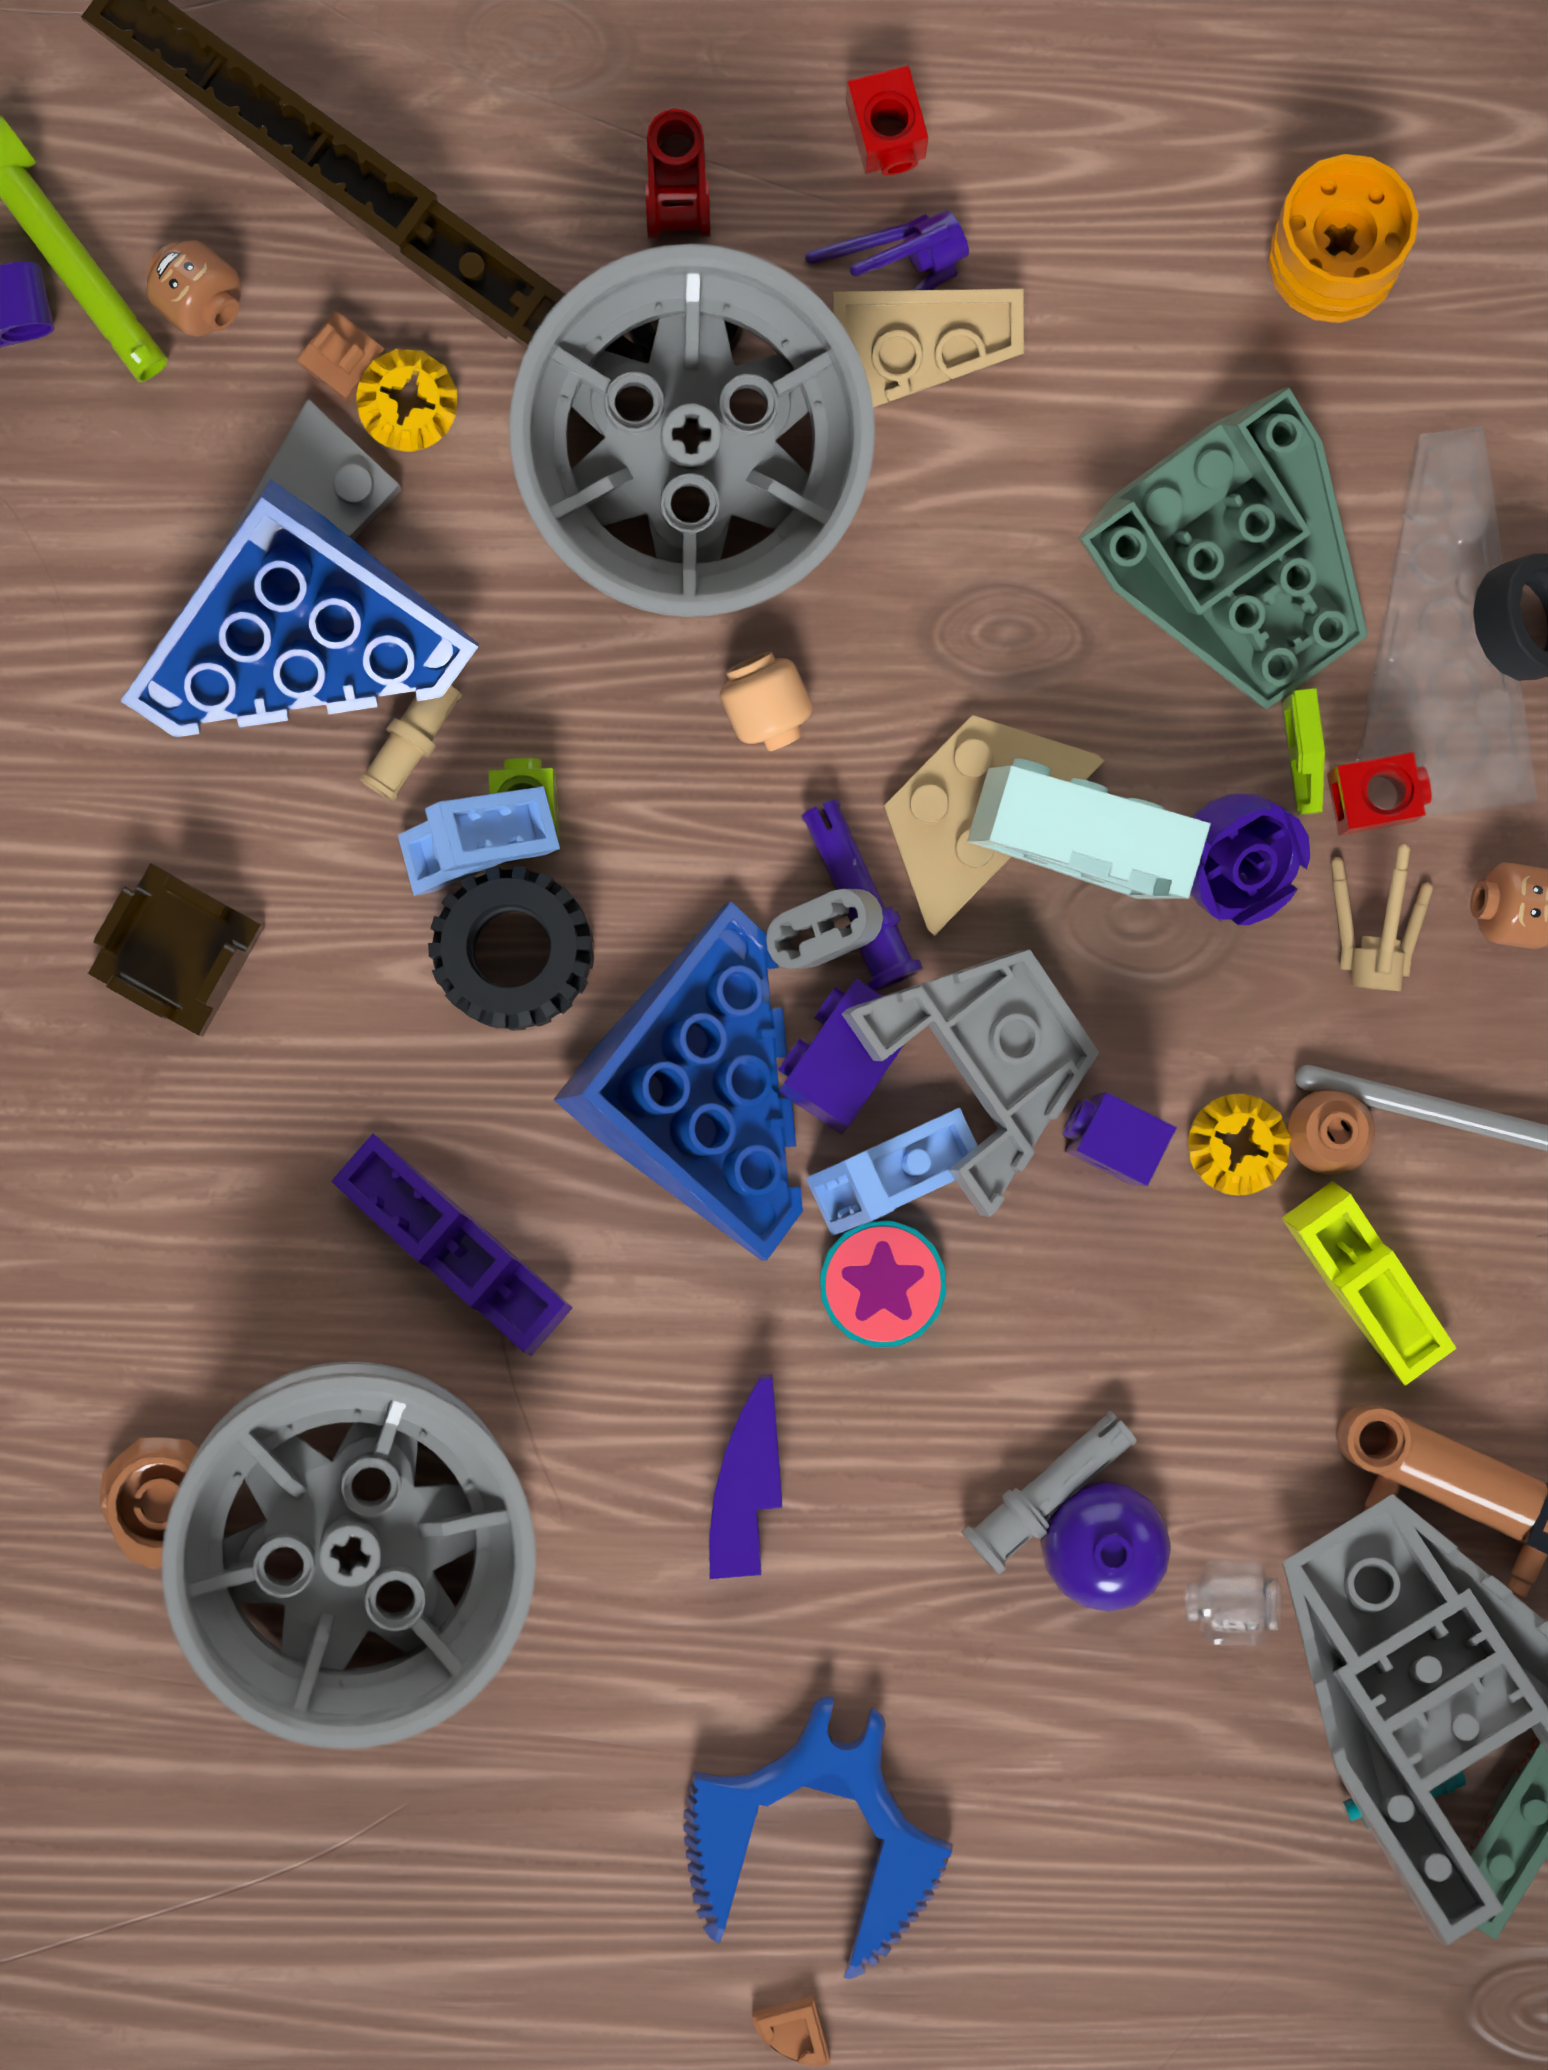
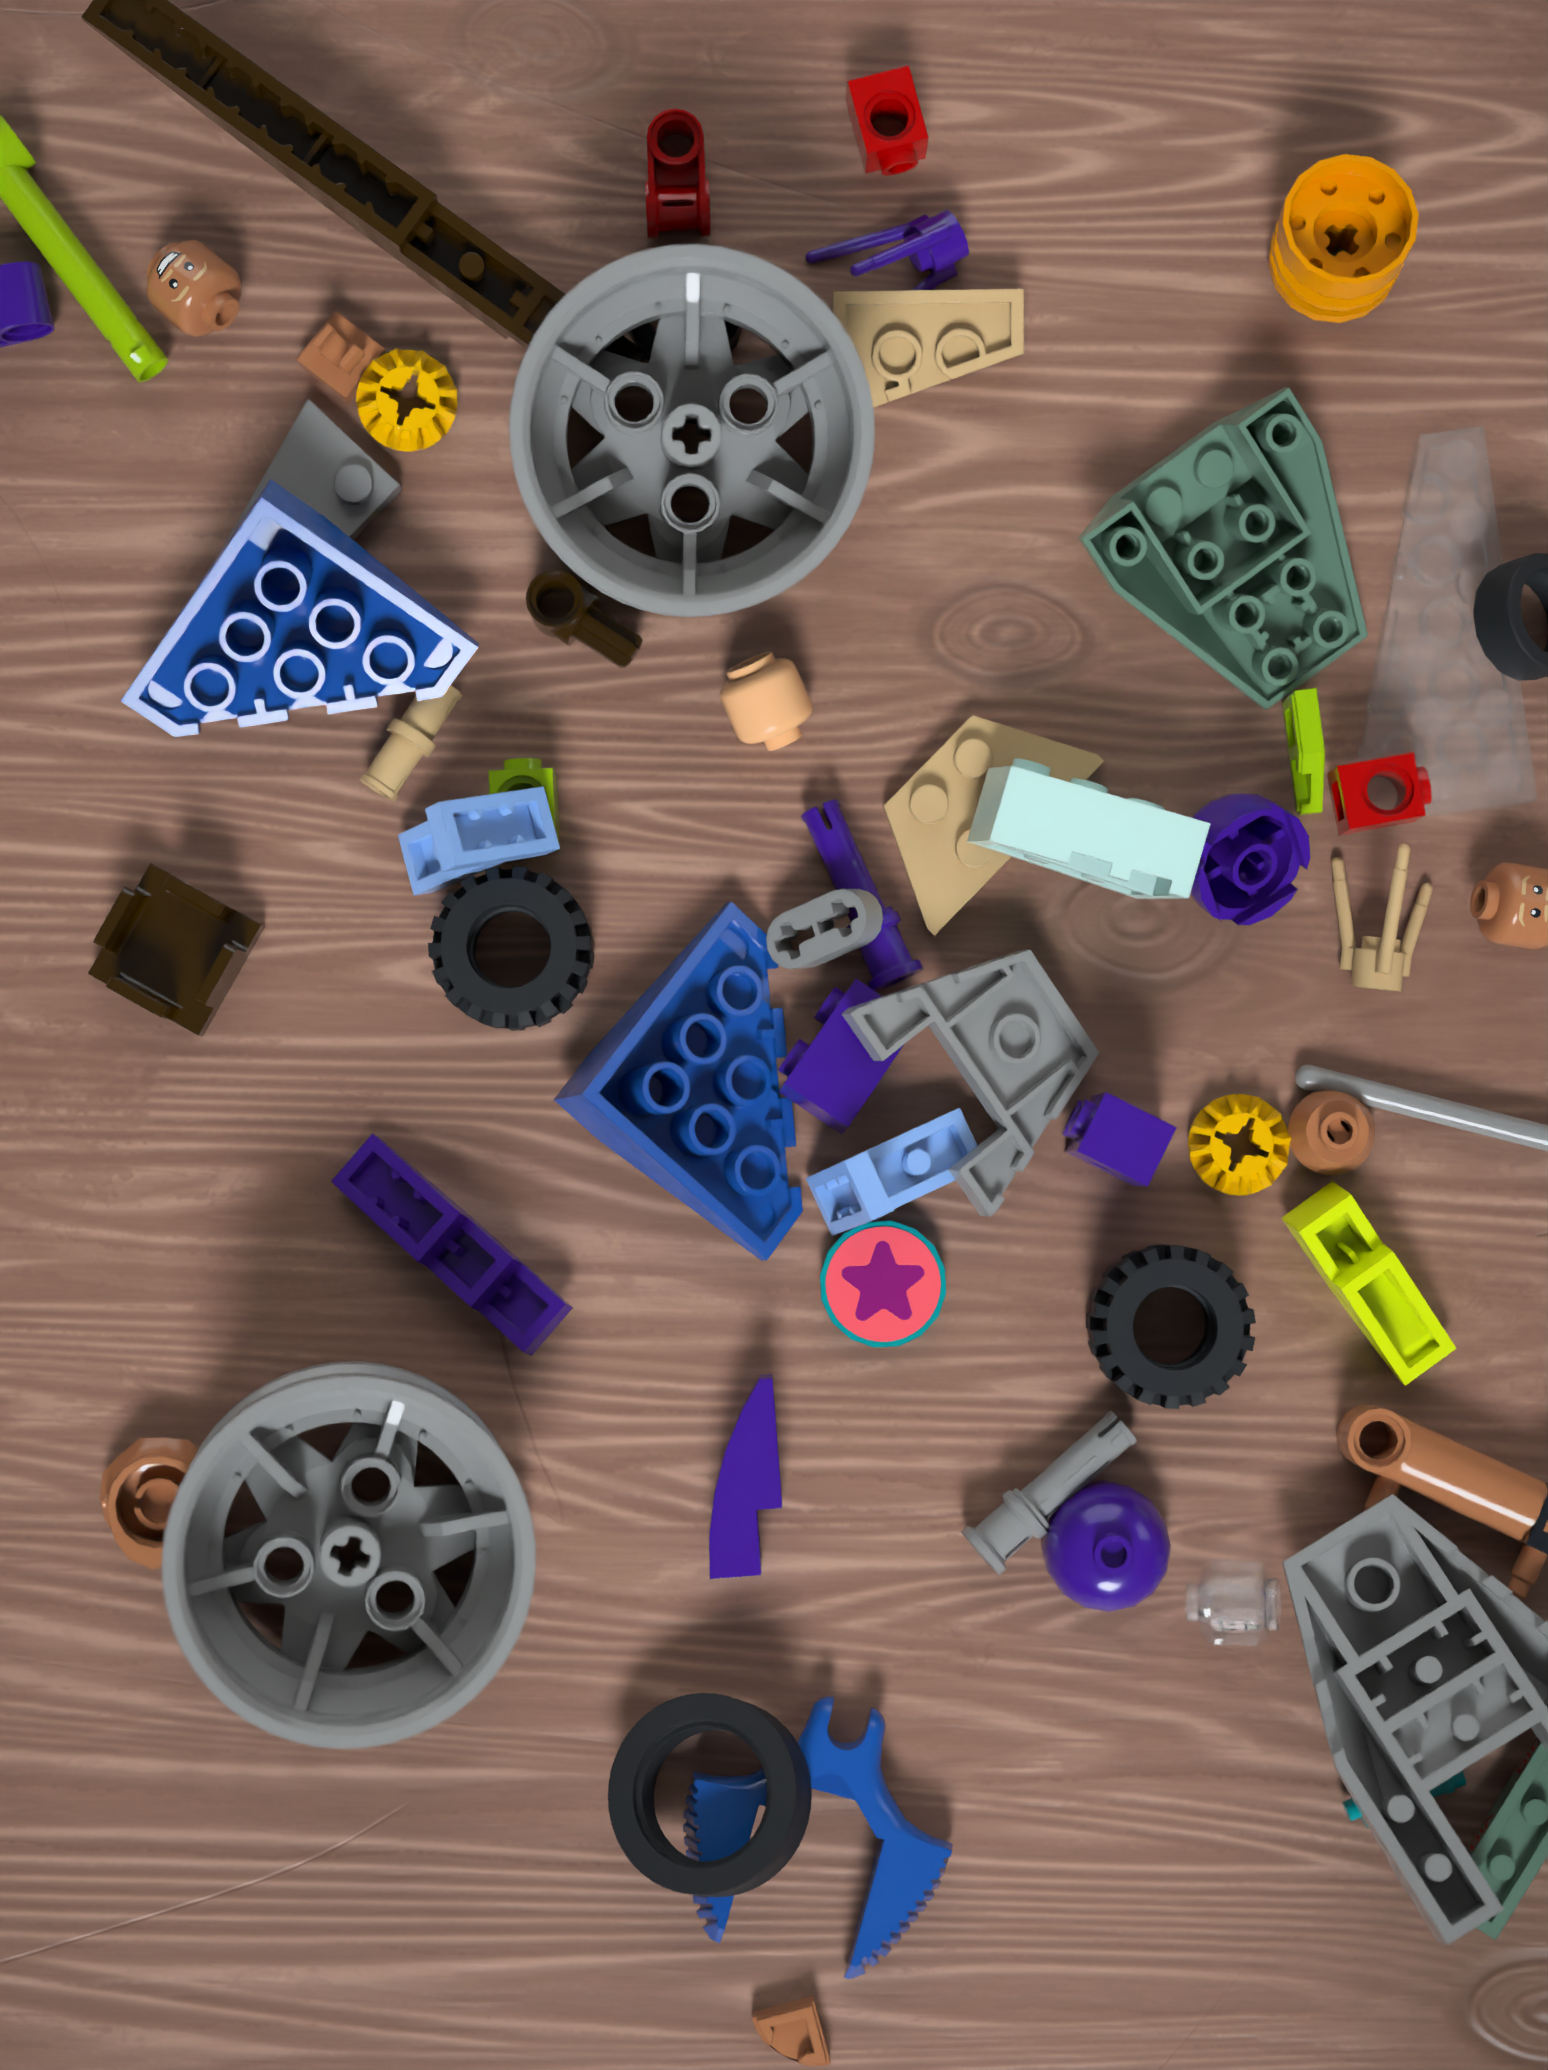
none -> dark brown axle [526,570,643,668]
none -> black tyre [608,1693,812,1897]
none -> black tyre [1086,1244,1256,1409]

